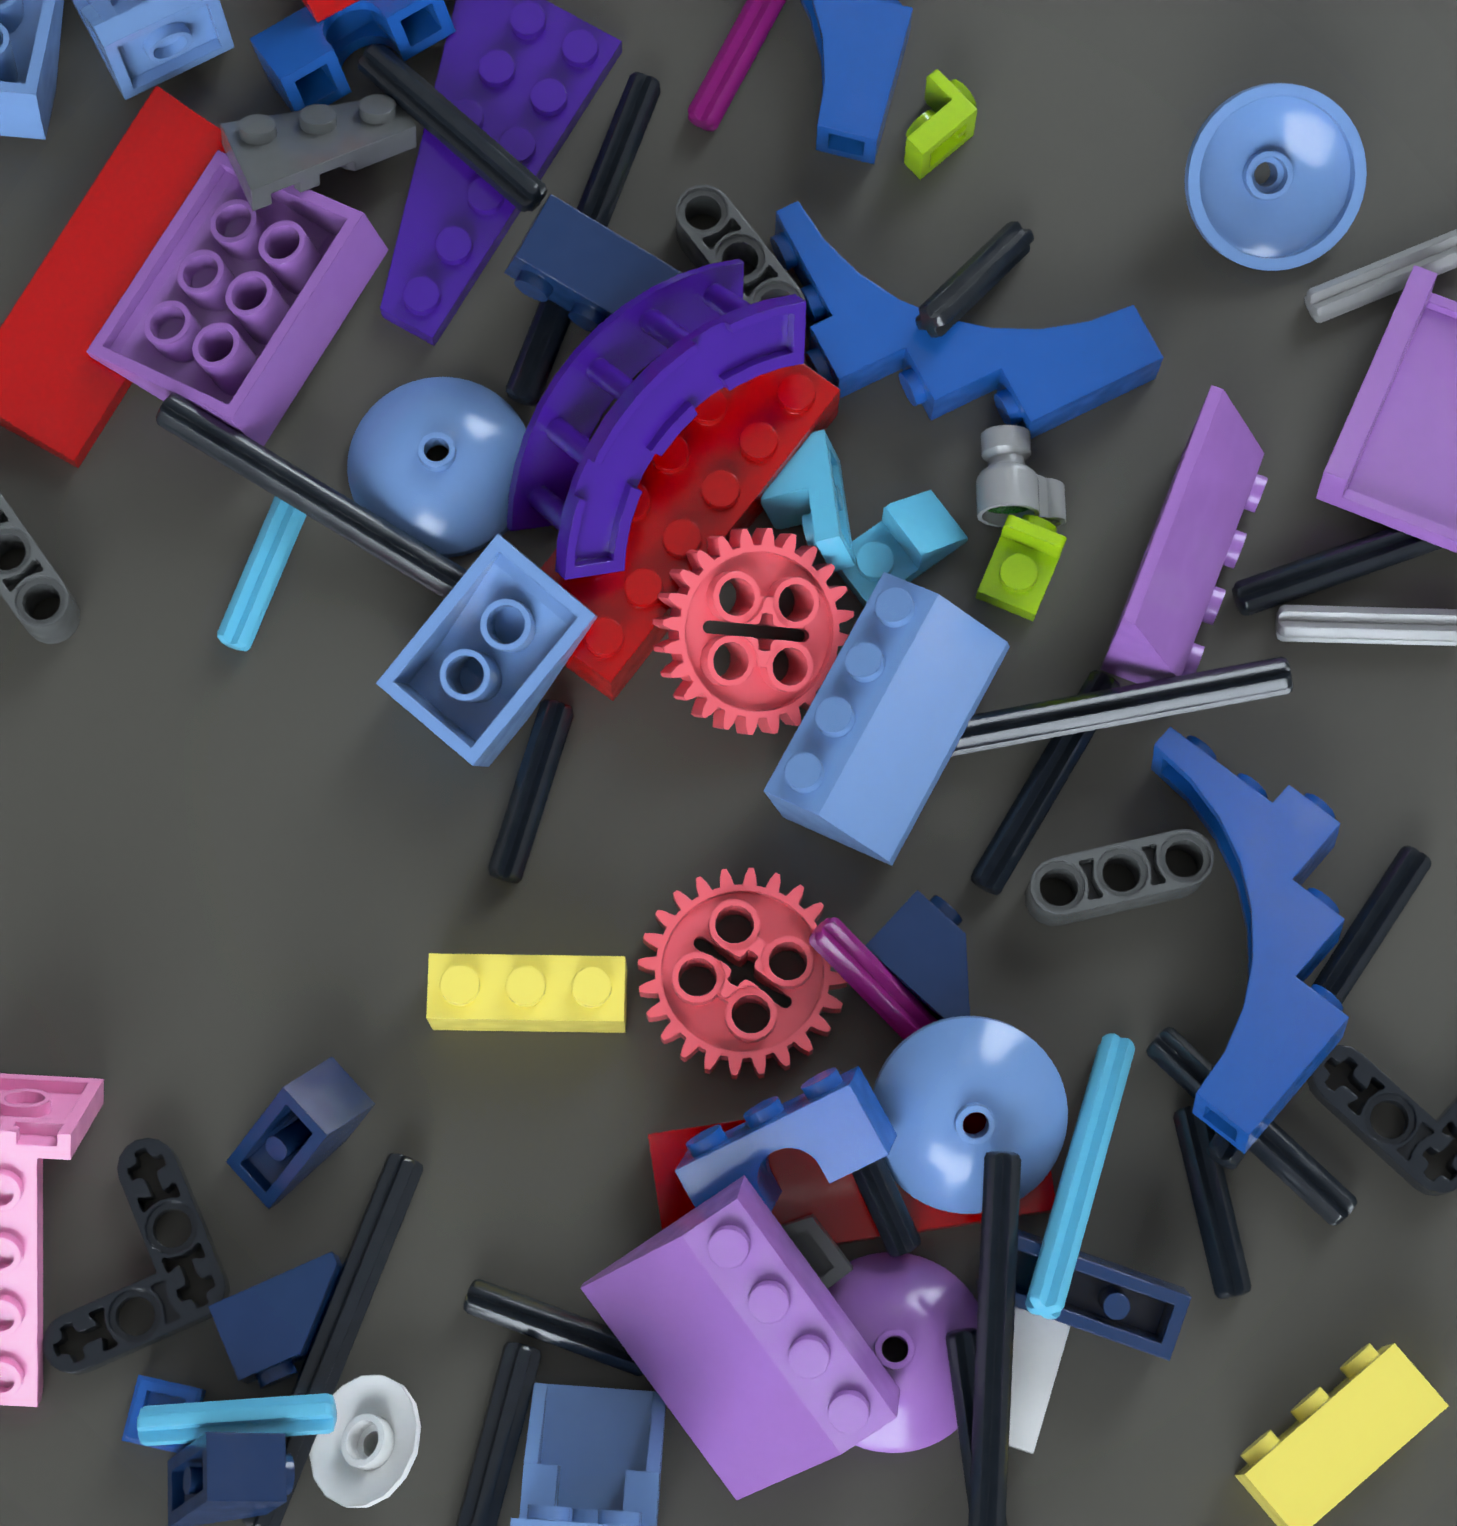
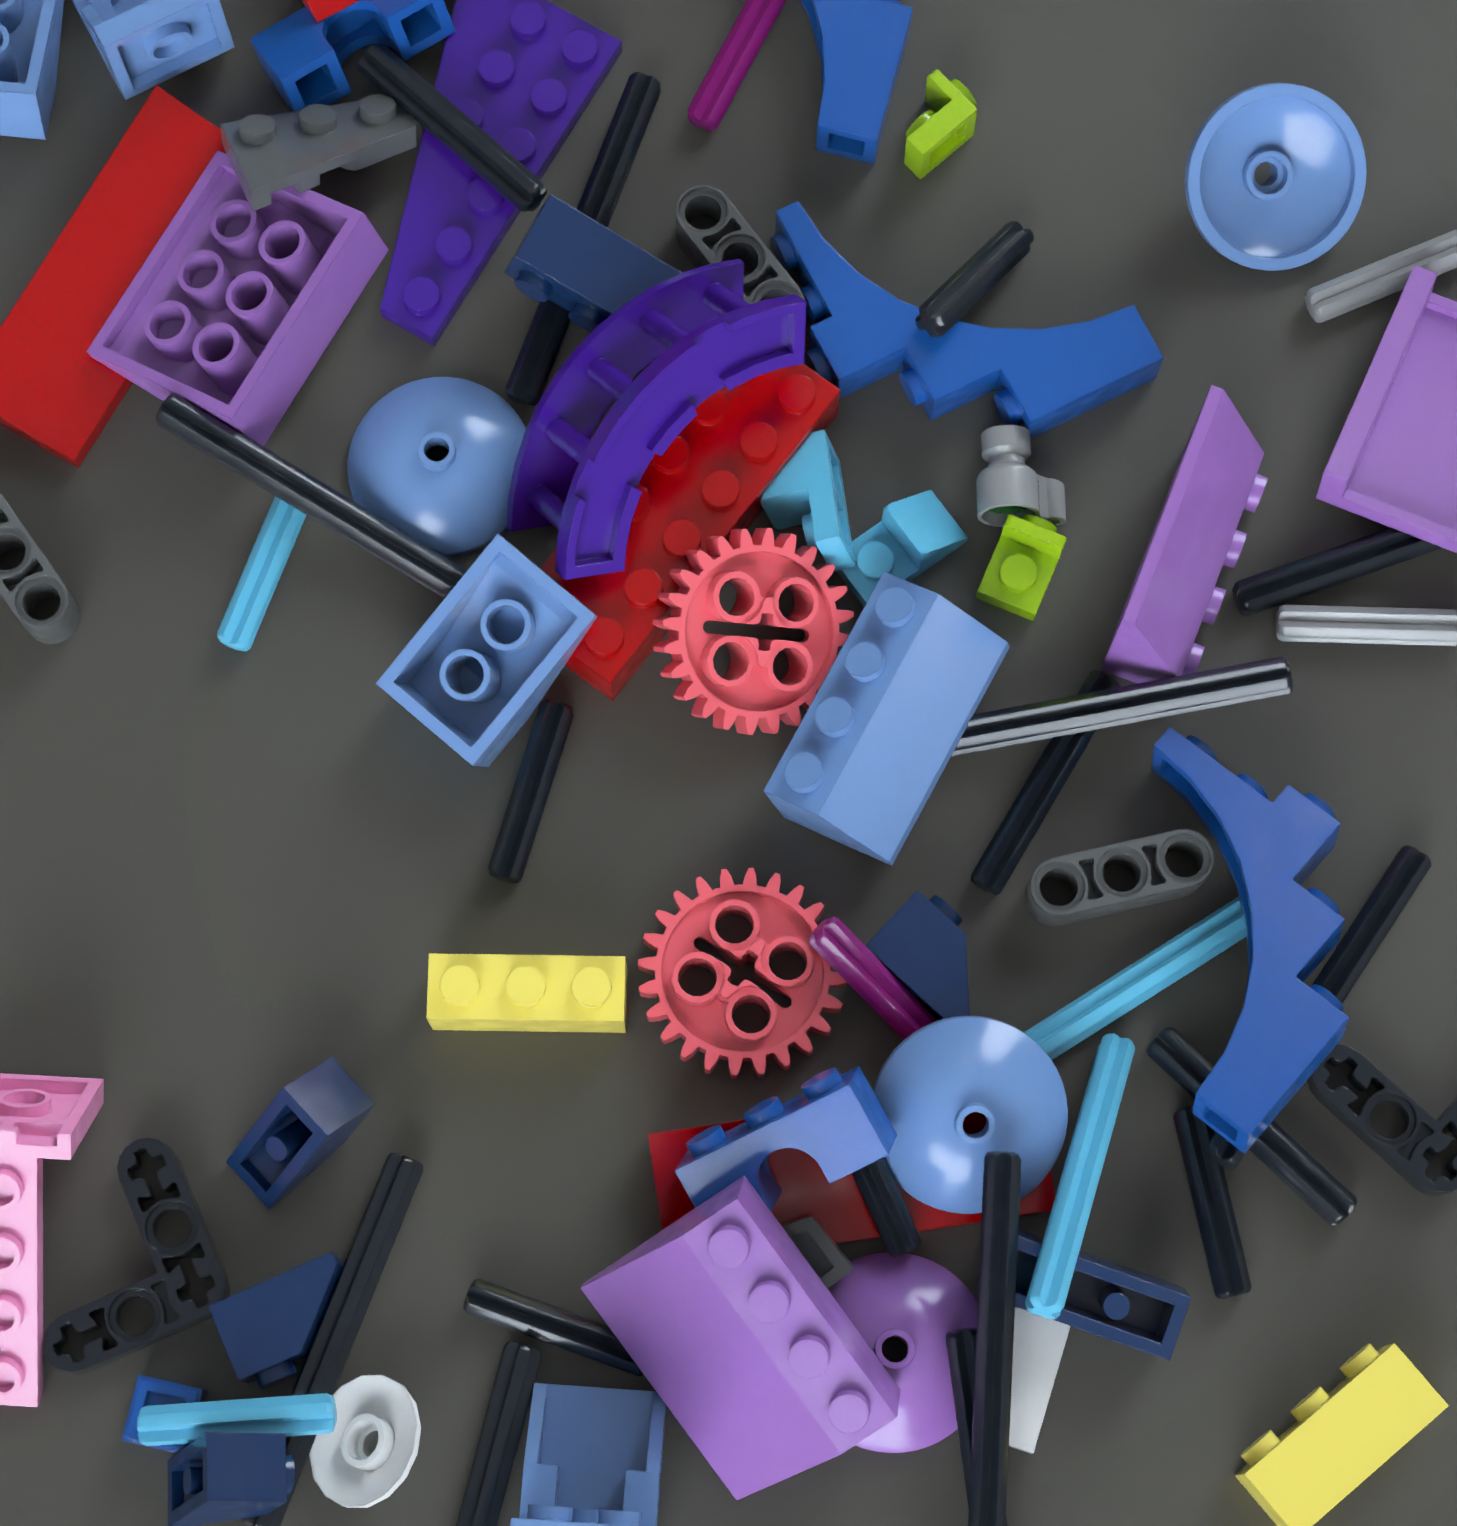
none -> medium azure axle [1024,896,1247,1060]

